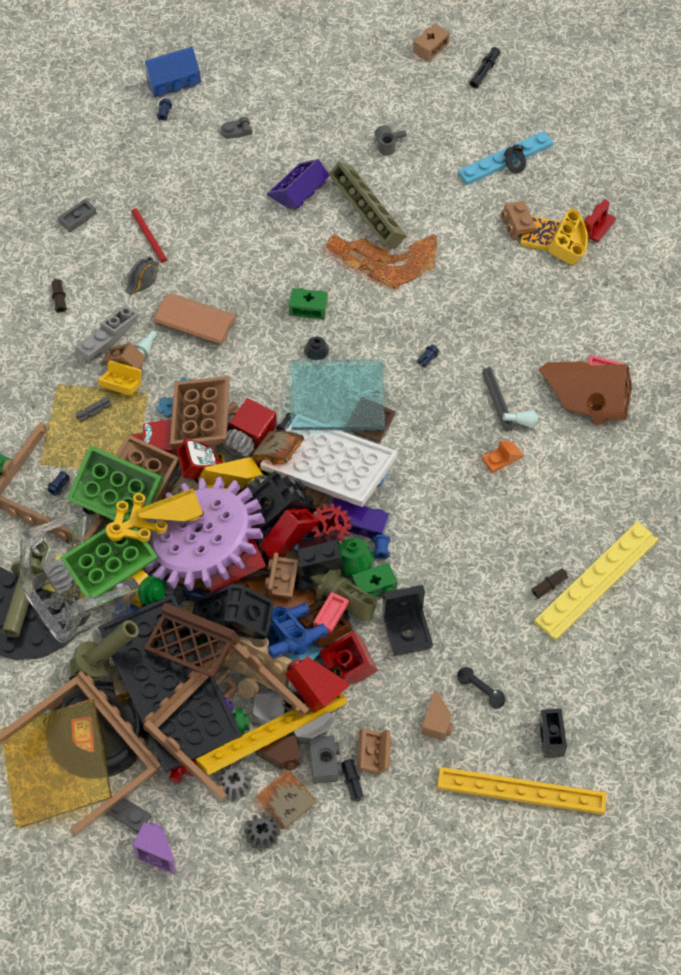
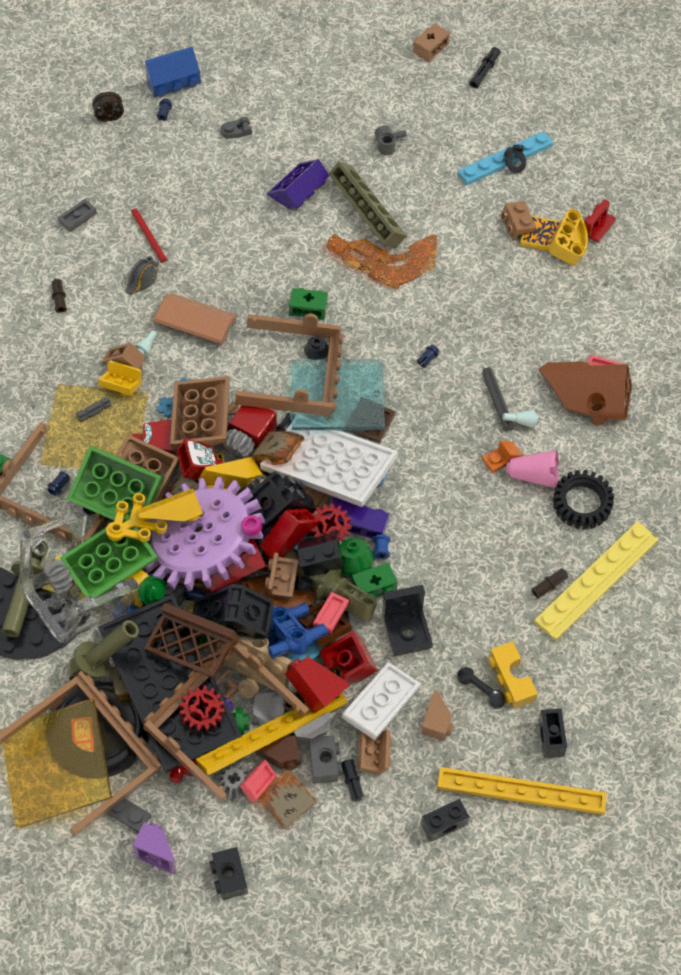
light grey slope [75,305,139,361] -> none
dark grey gear [244,813,281,851] -> none
none -> dark brown wheel [92,91,124,122]
none -> red gear [179,685,225,732]
none -> black brick [209,847,248,900]
none -> medium nougat piece [235,314,343,420]
none -> coral tile [239,759,277,802]
none -> dark pink tile [241,515,262,536]
none -> white tile [341,662,421,740]
none -> black brick [421,799,470,842]
none -> yellow arch [488,641,538,709]
none -> bright pink cone [506,450,559,488]
none -> black tyre [553,470,614,530]

